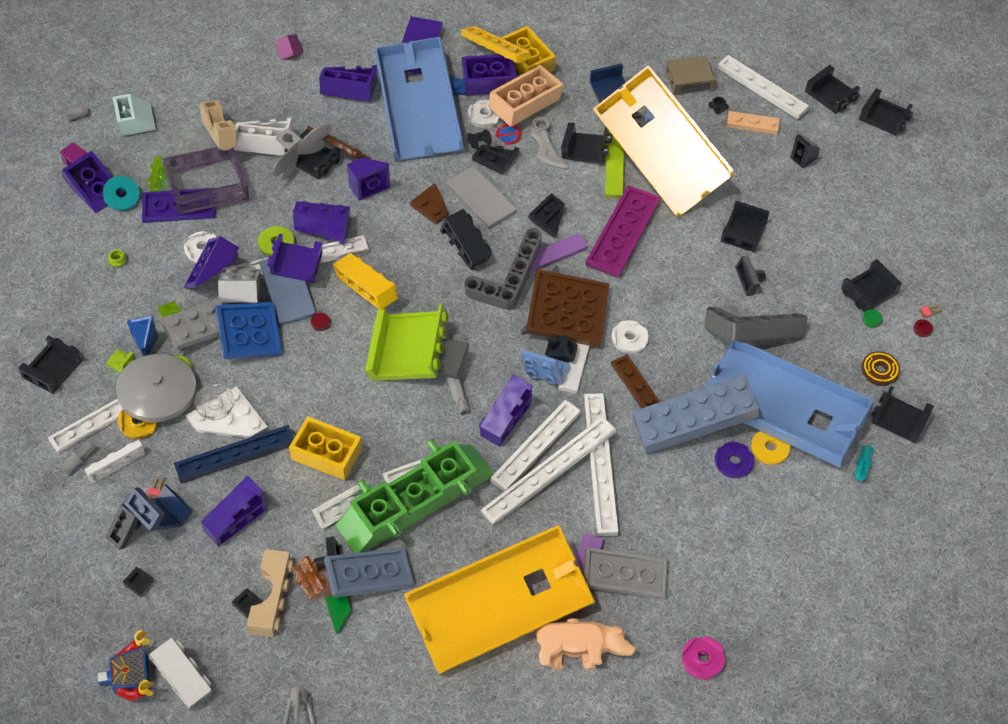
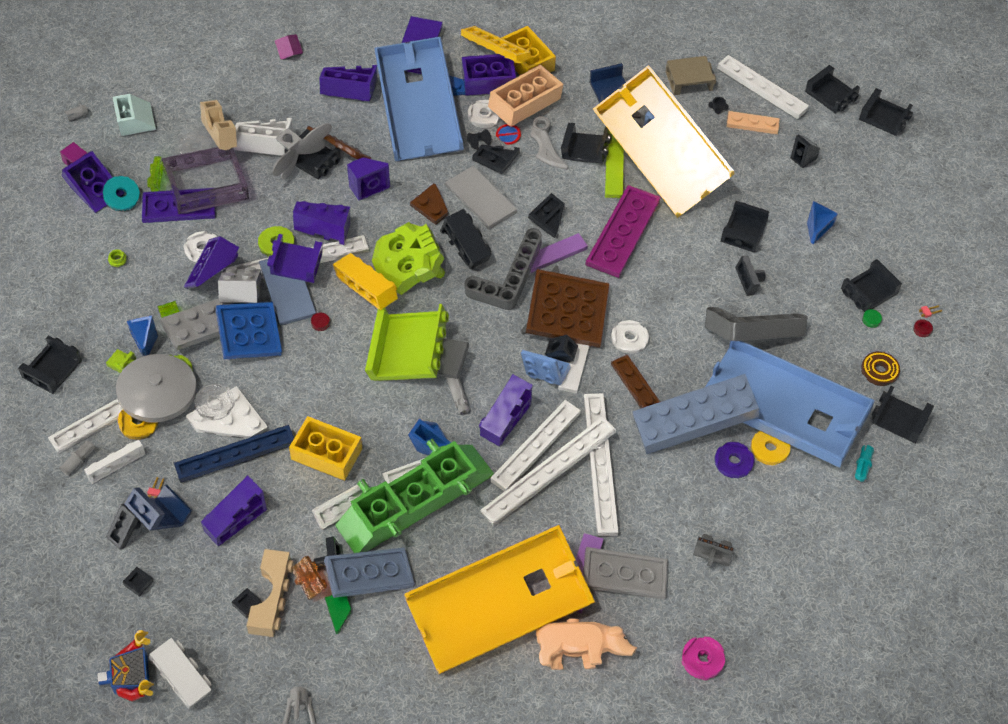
none -> lime brick [371,222,445,295]
none -> blue slope [408,418,451,455]
none -> dark grey hips [693,534,734,567]
none -> blue slope [807,201,838,244]

